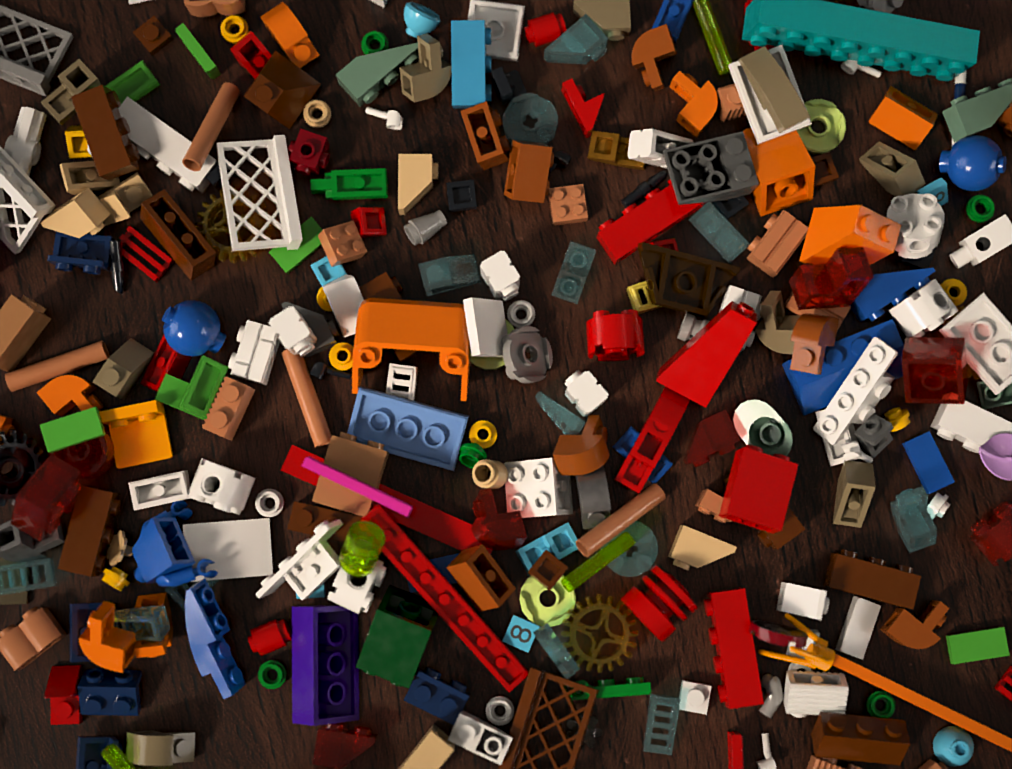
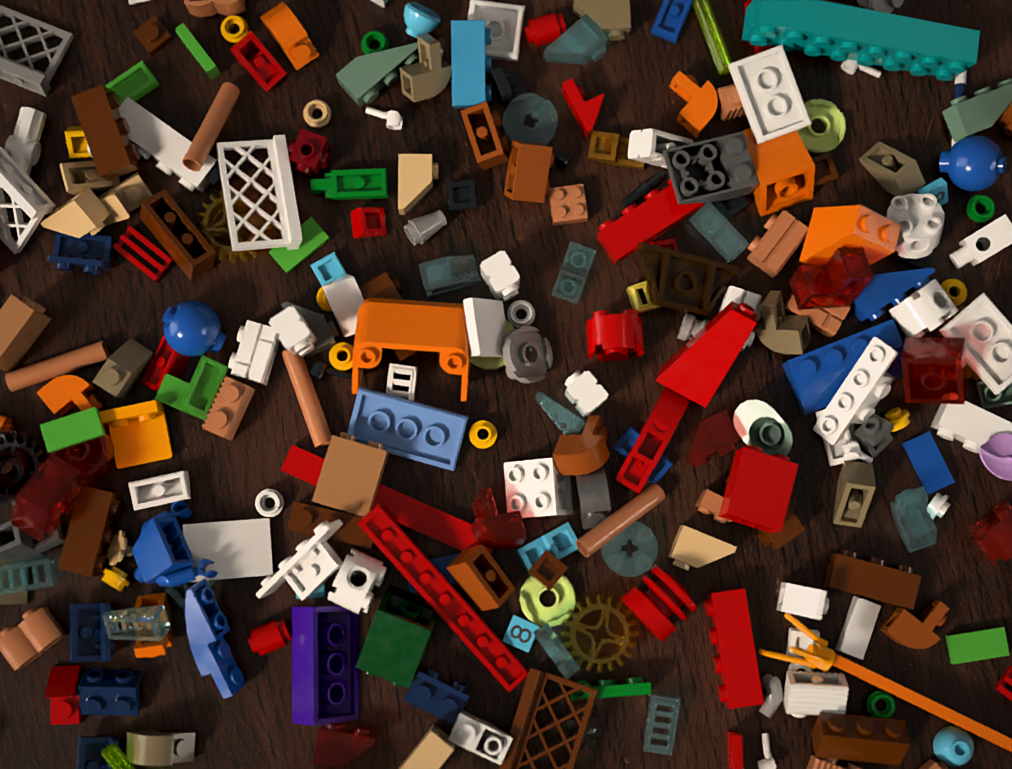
dark tan brick [41,59,101,126] -> none
orange brick [79,601,136,673] -> none
black piece [109,239,124,294] -> none
white brick [188,458,256,515] -> none
reddish brown slope [244,50,321,129] -> none
green plate [258,660,287,689] -> none
dark pink tile [302,456,413,517] -> none
nougat piece [318,220,367,267] -> none
clear neon green wheel [338,521,386,577] -> none
green plate [459,443,487,468] -> none
tan brick [472,459,508,489] -> none
white plate [486,696,514,726] -> none
clear neon green axle [561,532,635,592] -> none
dark orange brick [631,24,678,92] -> none
white plate [677,680,712,715] -> none
dark tan slope [739,46,810,134] -> none
dark red tile [749,620,808,648] -> none
dark orange brick [790,313,839,375] -> none
orange panel [869,86,938,150] -> none

